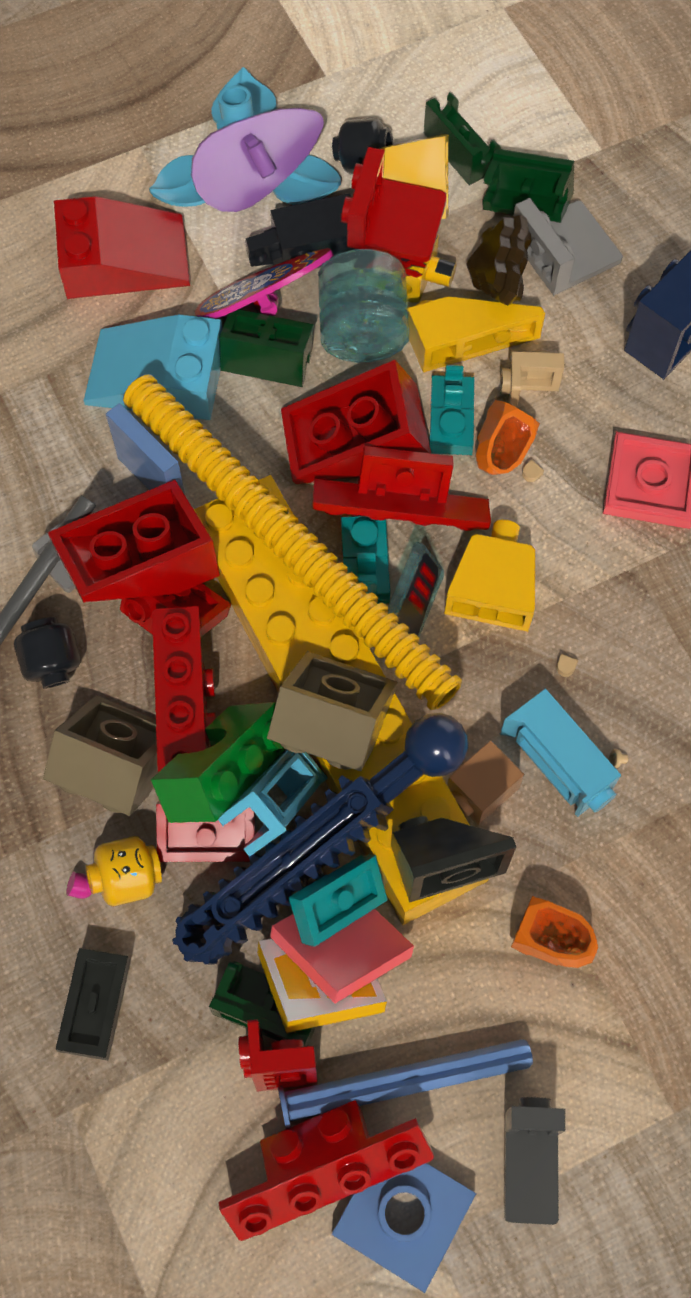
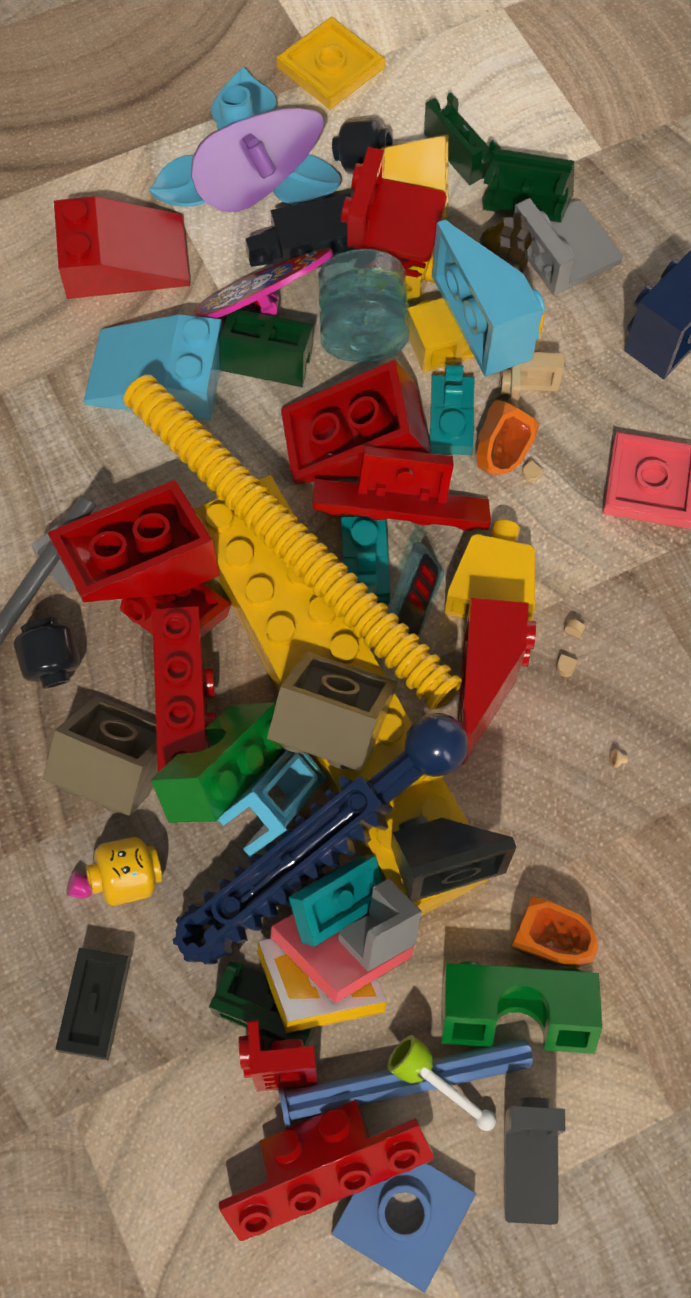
medium blue tile [105,403,185,495] -> none
bracket [156,801,256,862] -> none
medium nougat brick [447,740,525,825] -> none
medium azure window [500,688,621,817] -> none
none -> yellow tile [276,16,385,110]
none -> light grey panel [338,879,422,972]
none -> hinge [387,1035,496,1131]
none -> medium azure slope [432,220,545,377]
none -> green arch [441,961,603,1054]
none -> red slope [458,598,536,765]
none -> tan piece [564,619,585,639]

